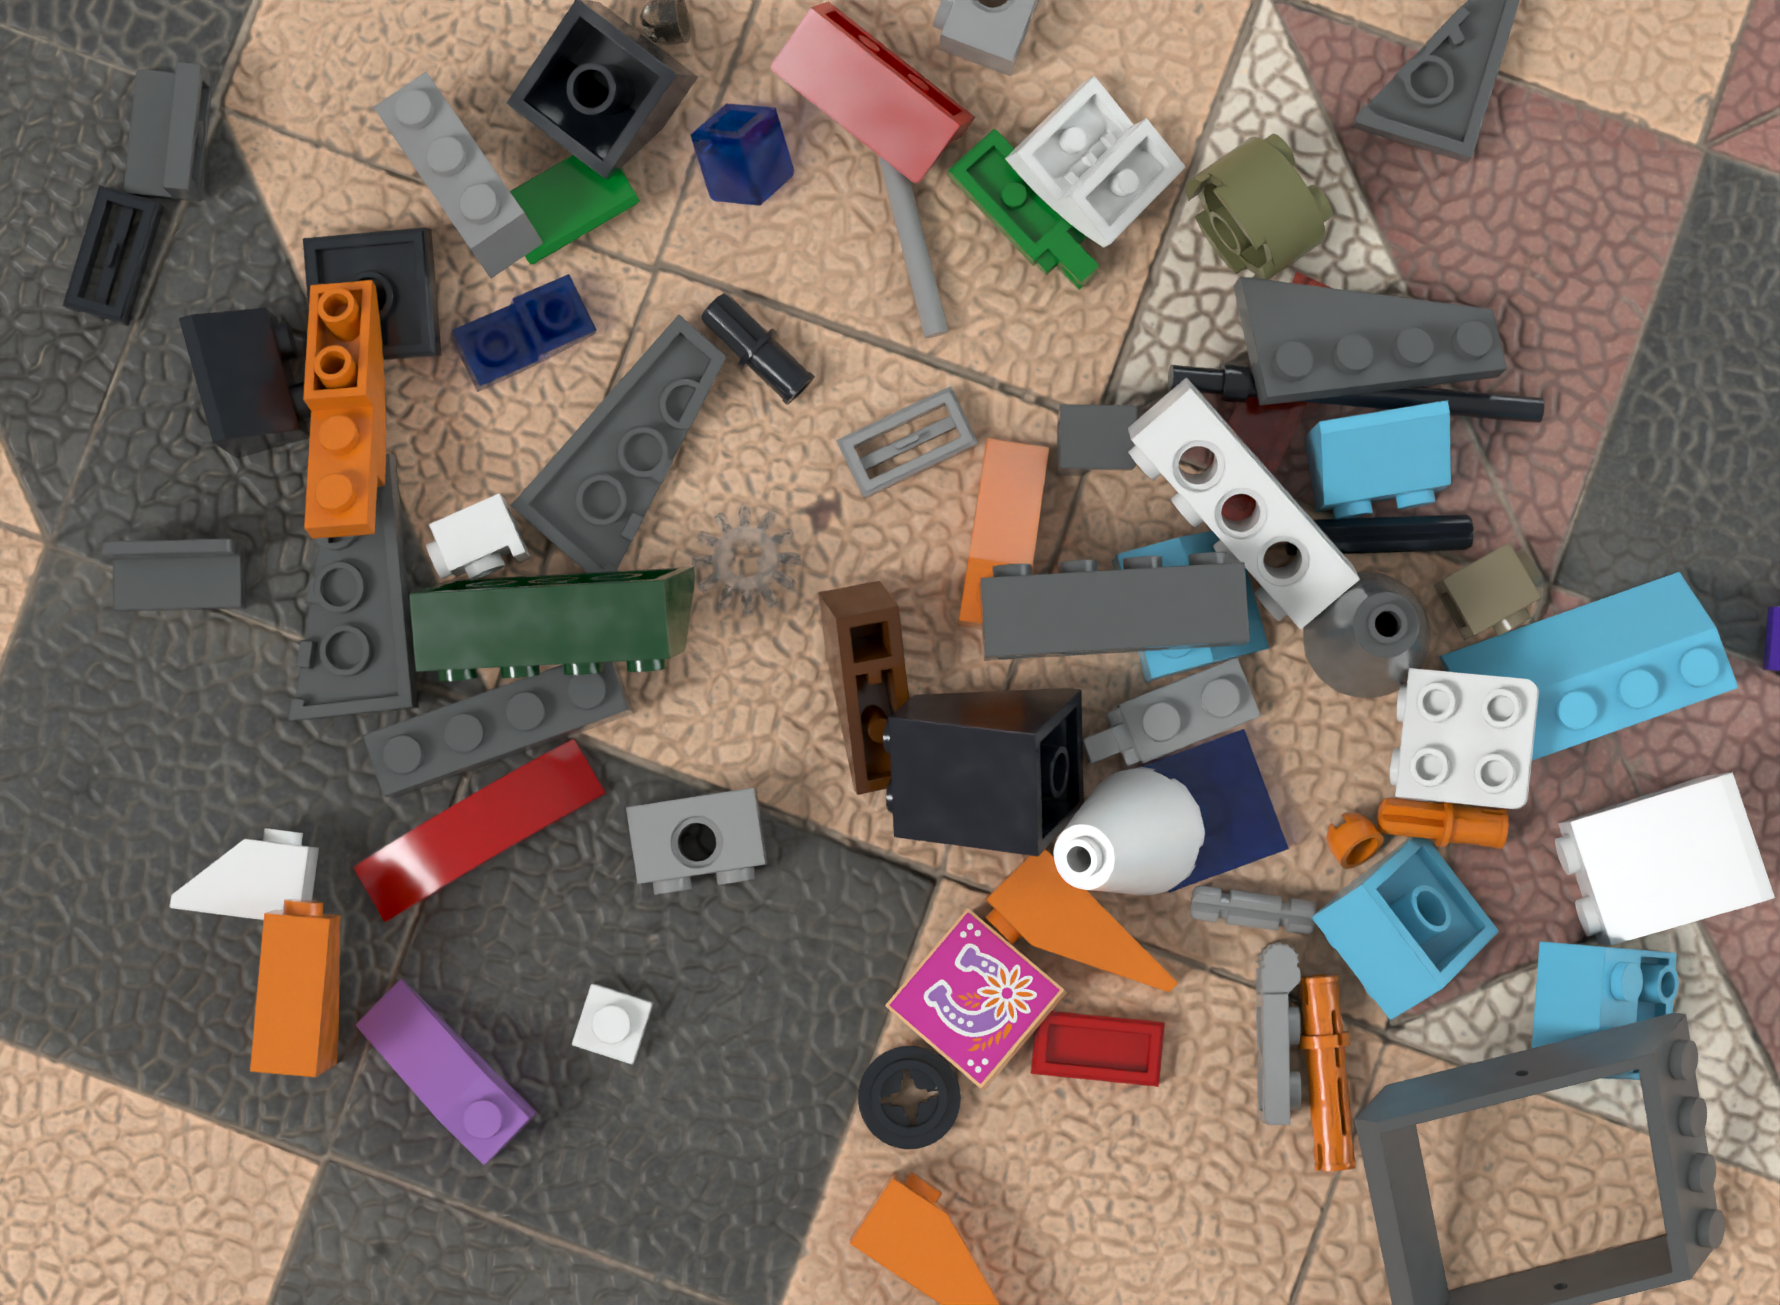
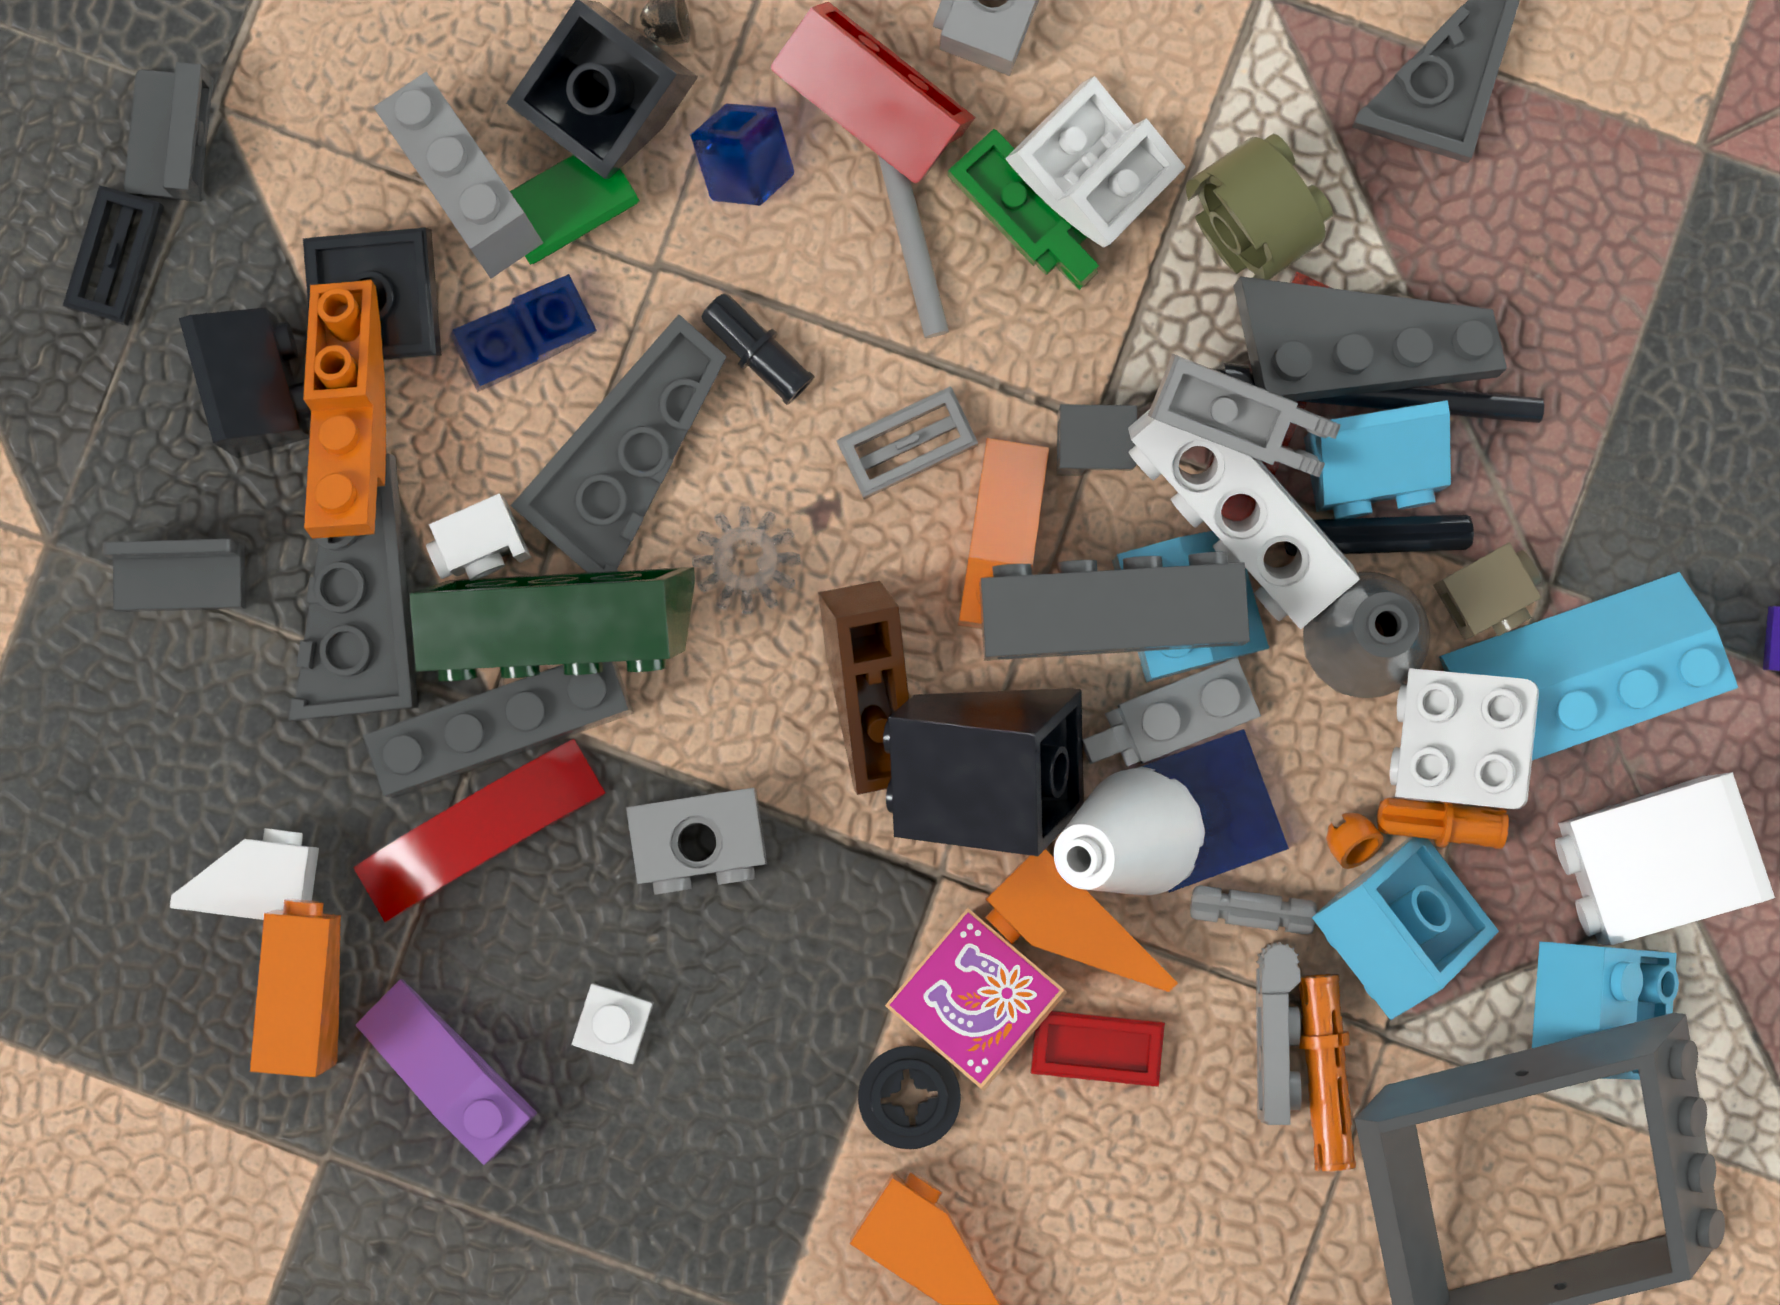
none -> light grey hinge [1148,354,1341,477]

